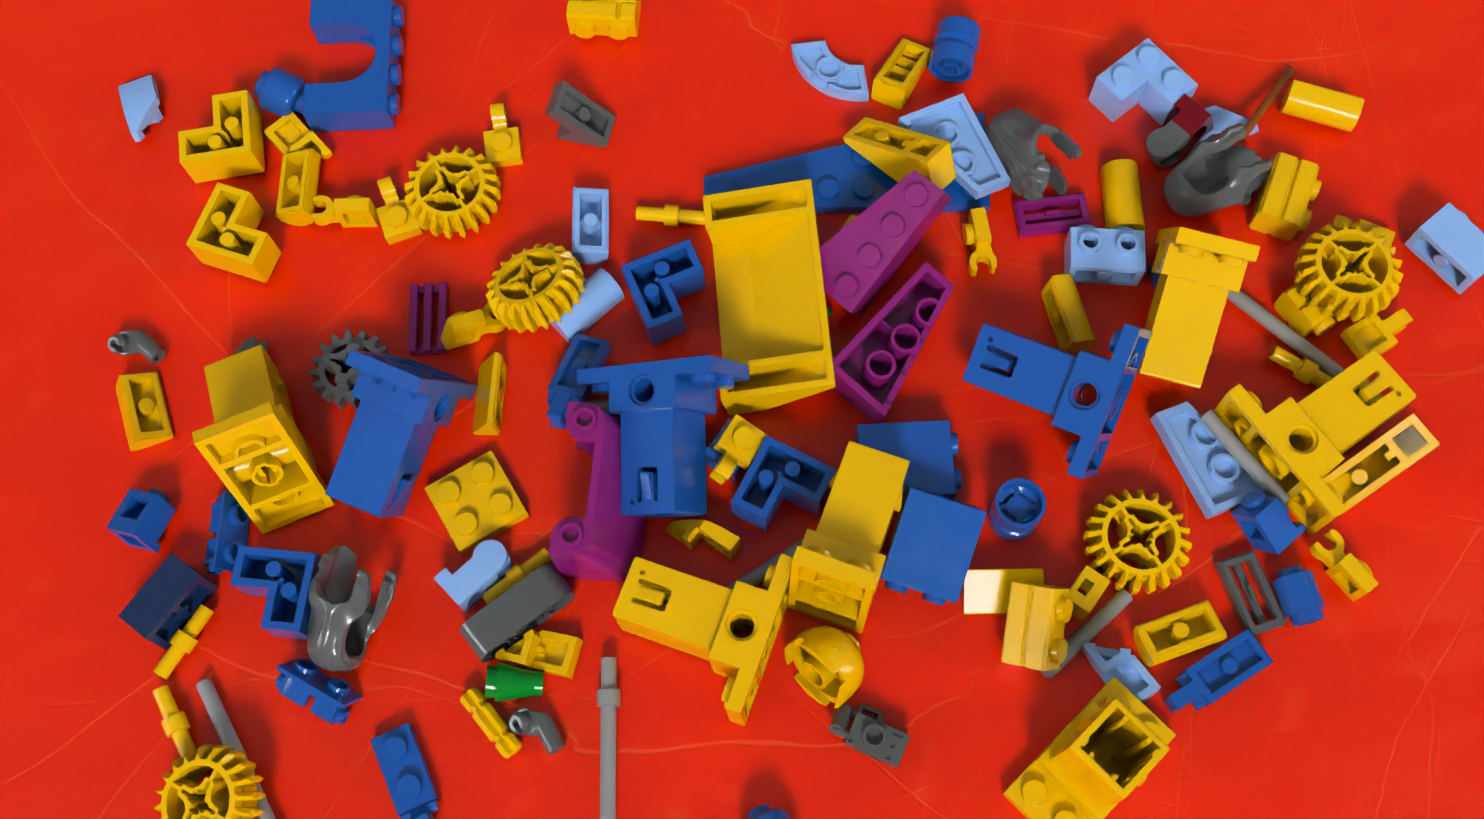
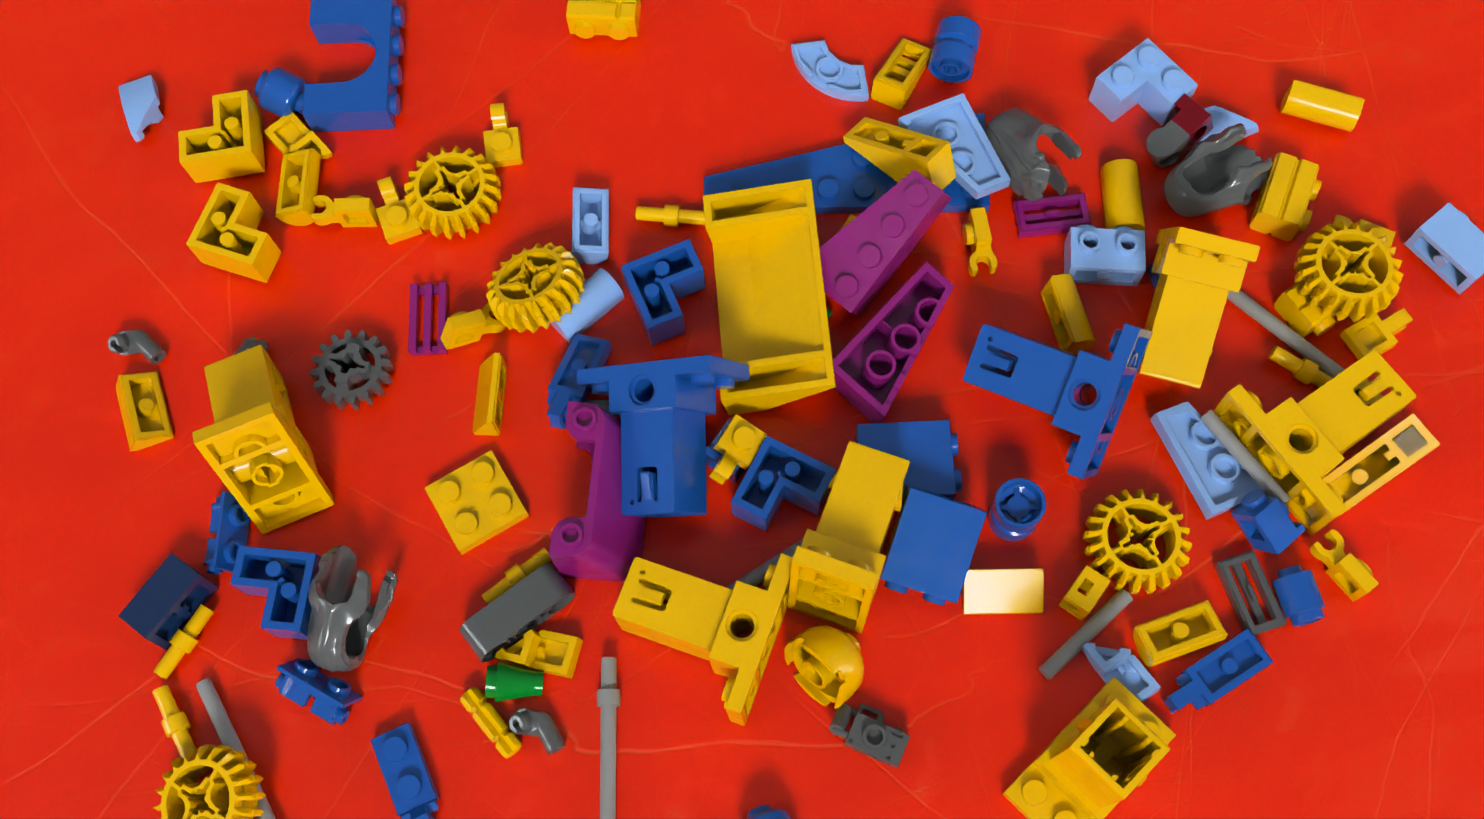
blue brick [106,488,176,553] -> none
blue brick [325,349,478,518] -> none
light blue leg [433,539,512,613] -> none
dark grey slope [545,81,616,148] -> none
yellow slope [665,519,741,560] -> none
yellow brick [1001,581,1073,671] -> none
dark orange axle [1238,66,1295,143] -> none

